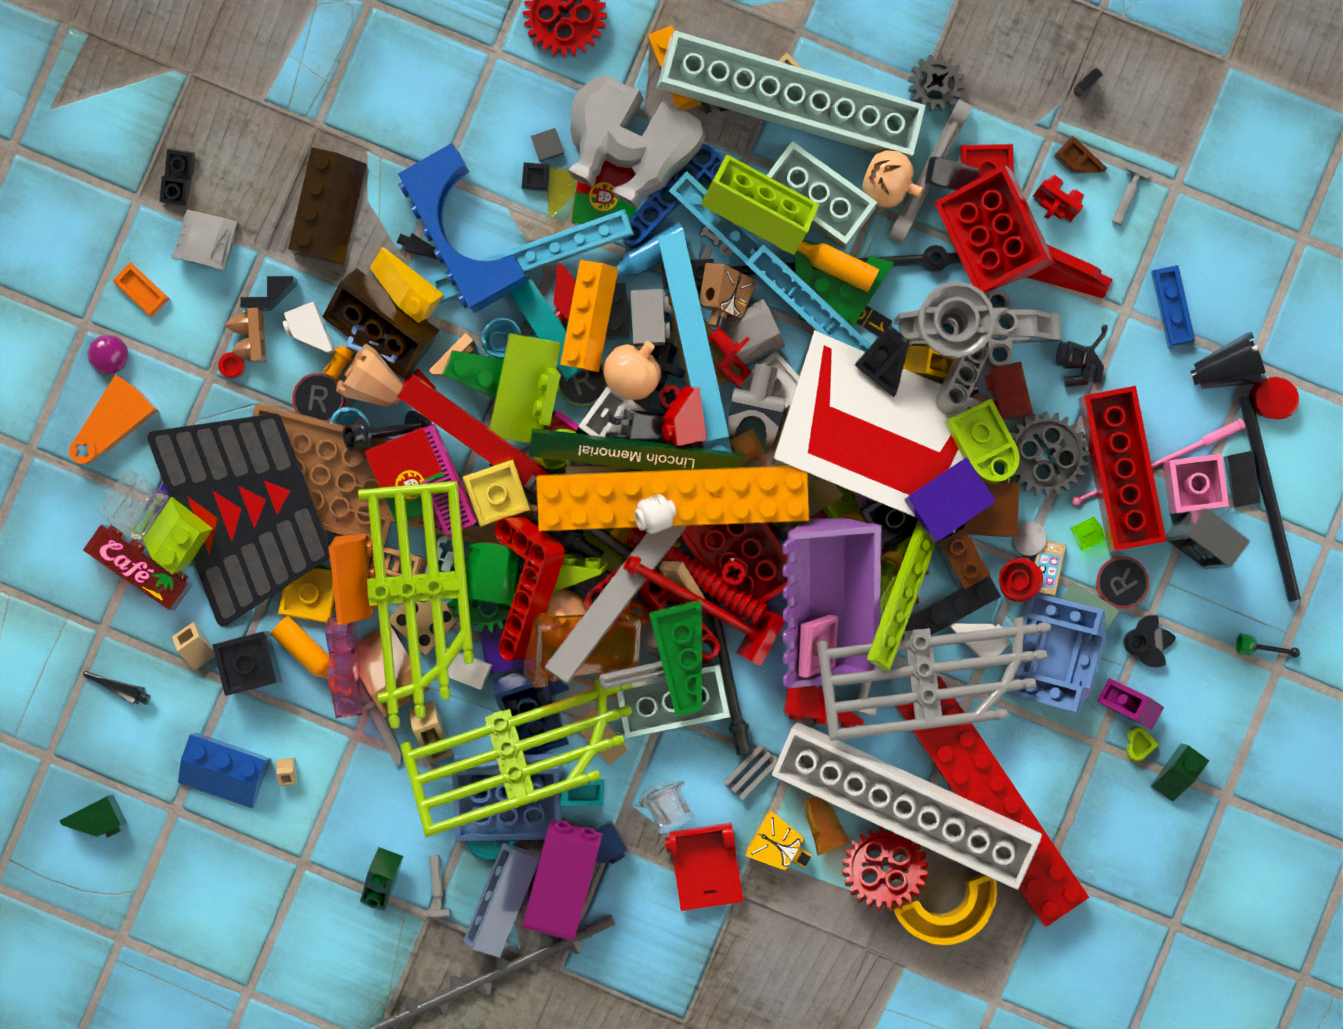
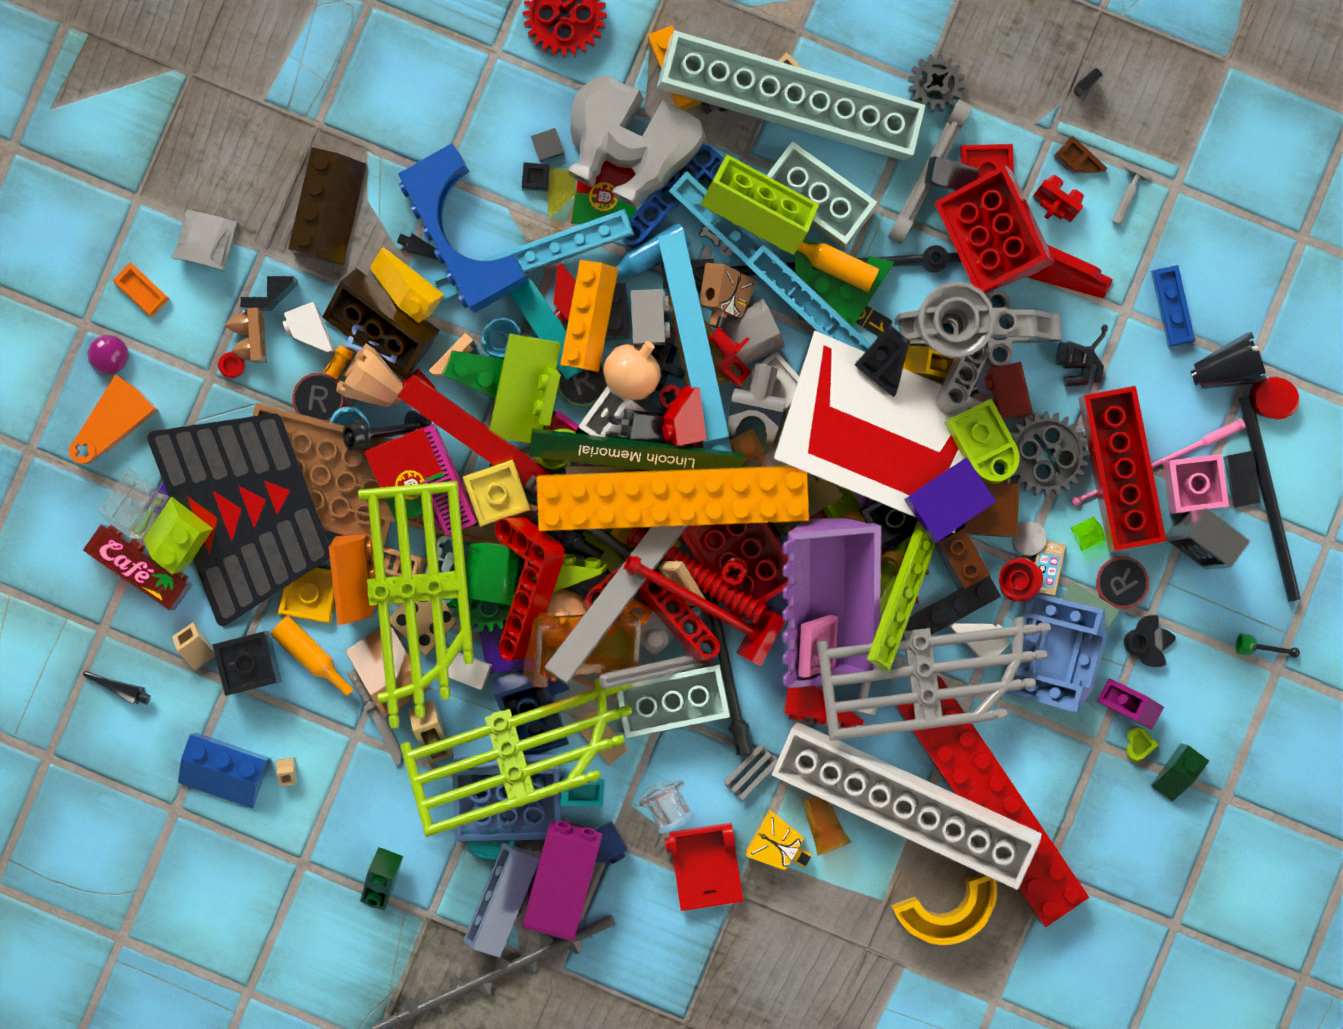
dark green slope [59,794,127,838] -> none
black slope [159,148,195,206] -> none
clear pink arch [325,617,363,718] -> none
light grey piece [425,855,451,917] -> none
white head [634,494,677,534] -> none
green wing [649,600,702,717] -> none
red gear [842,826,928,912] -> none
light nougat piece [862,150,923,208] -> none

